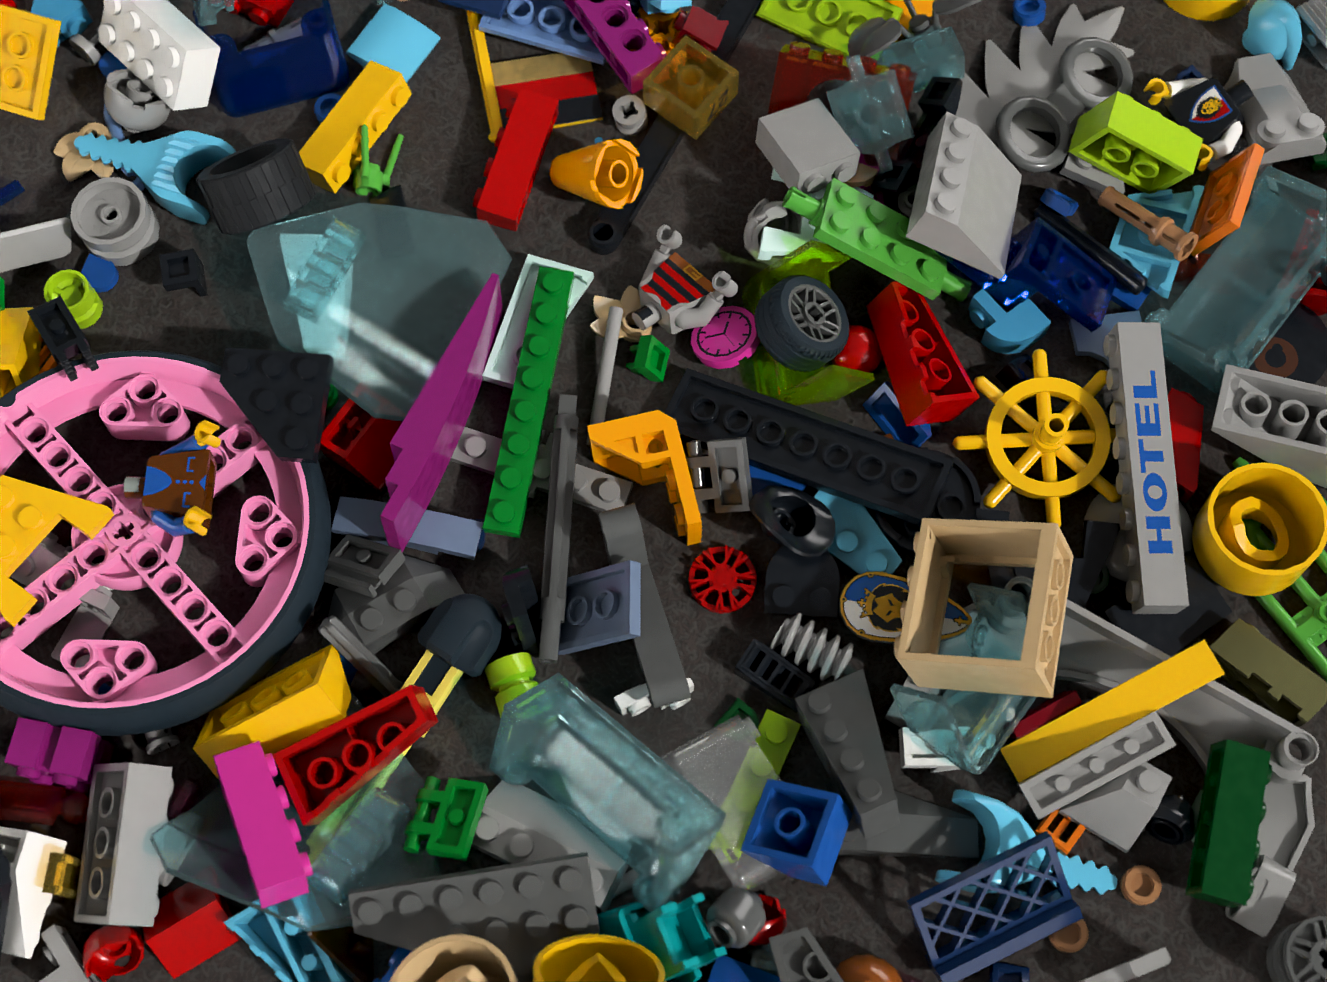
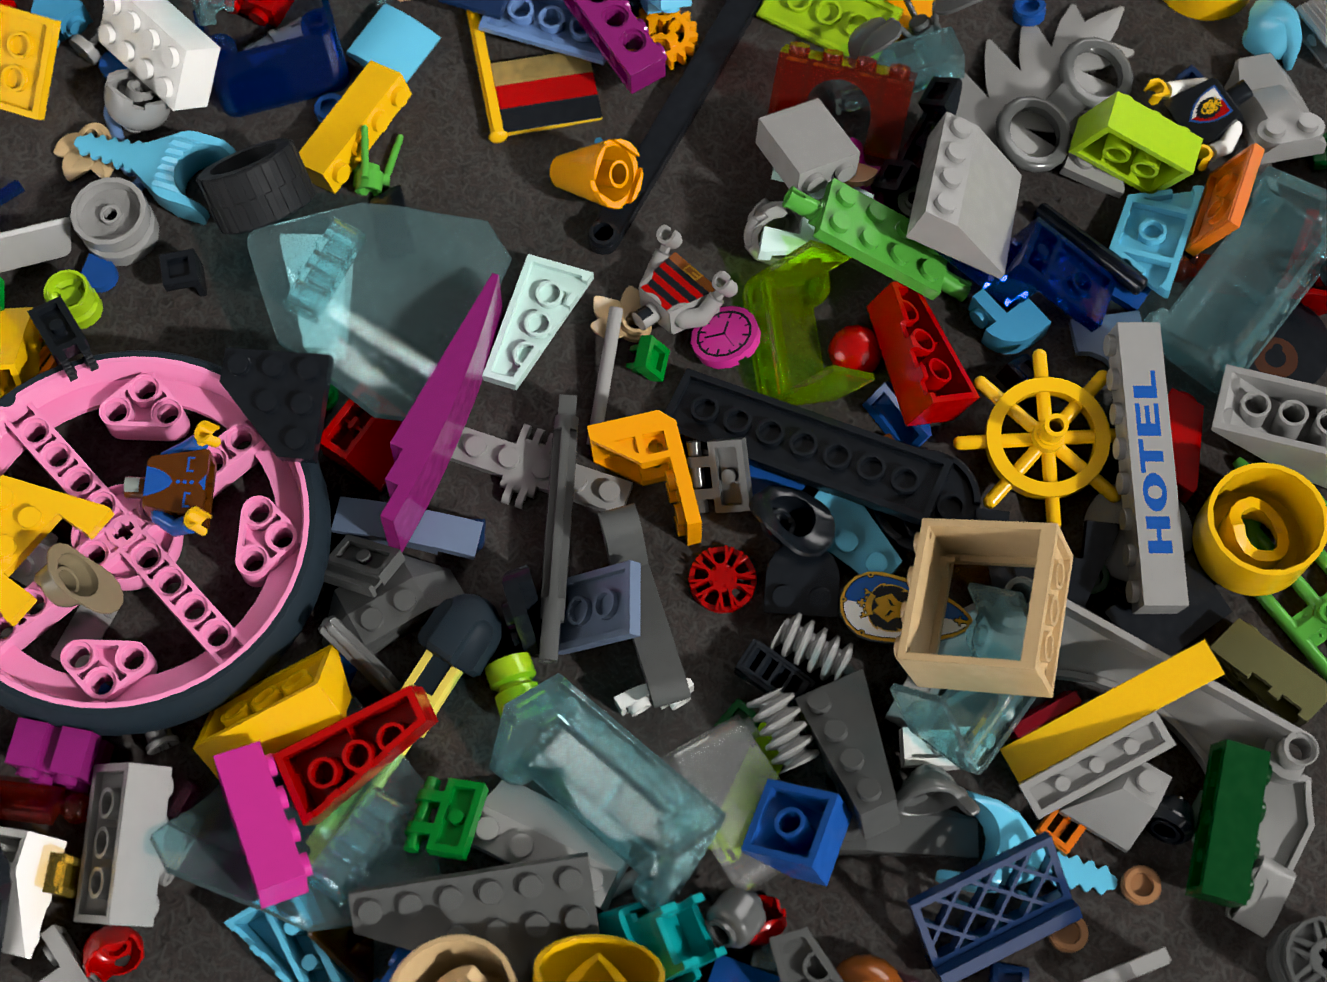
red slope [143,870,242,979] -> none
red brick [473,87,559,232] -> none
green plate [483,267,575,538] -> none
light grey wheel [612,95,648,136] -> none
clear yellow brick [643,35,739,140] -> none
dark red window [671,6,729,62] -> none
black wheel [754,275,849,372] -> none
clear light blue plate [826,54,914,174] -> none
blue tile [1040,188,1079,217] -> none
medium nougat pin [1098,186,1198,262] -> none
none -> dark tan piece [34,543,123,614]
none -> light grey piece [746,687,820,774]
none -> dark grey hat [896,763,980,816]

